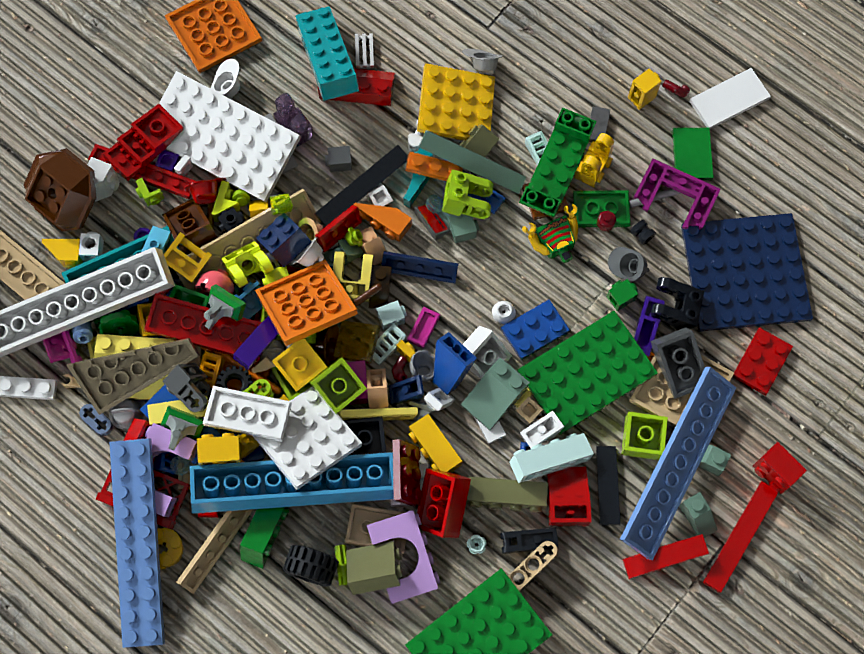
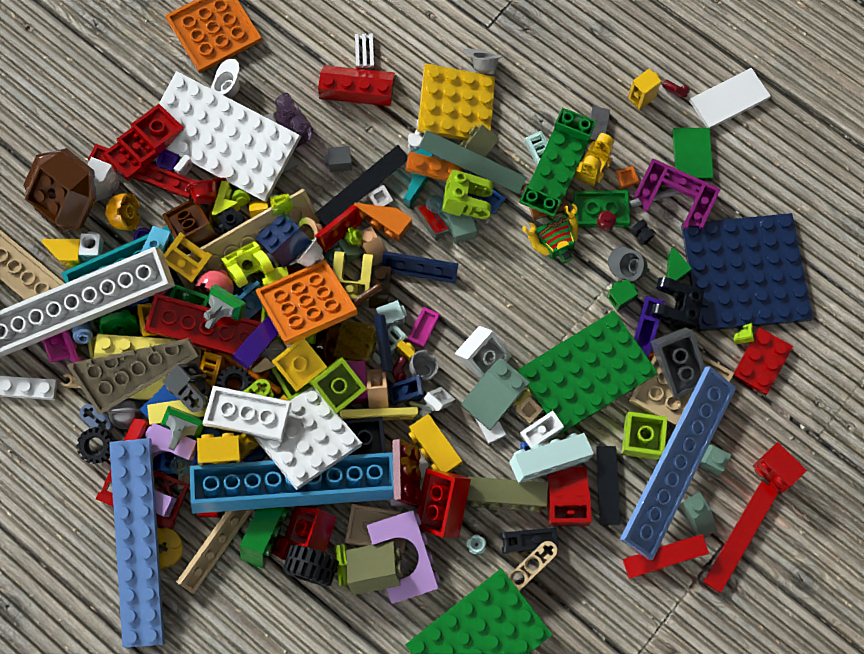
lime bracket [135,178,164,206] -> none
teal brick [295,6,359,101] -> none
blue slope [433,332,477,395] -> none
white plate [492,301,516,324] -> none
blue plate [501,299,570,360] -> none
none -> black tyre [76,427,115,464]
none -> light orange cylinder [105,193,140,231]
none -> dark red tile [271,534,295,560]
none -> red slope [285,506,337,553]
none -> dark blue axle [374,314,394,372]
none -> orange tile [615,166,639,189]
none -> green slope [666,248,692,282]
none -> lime tile [734,323,754,345]

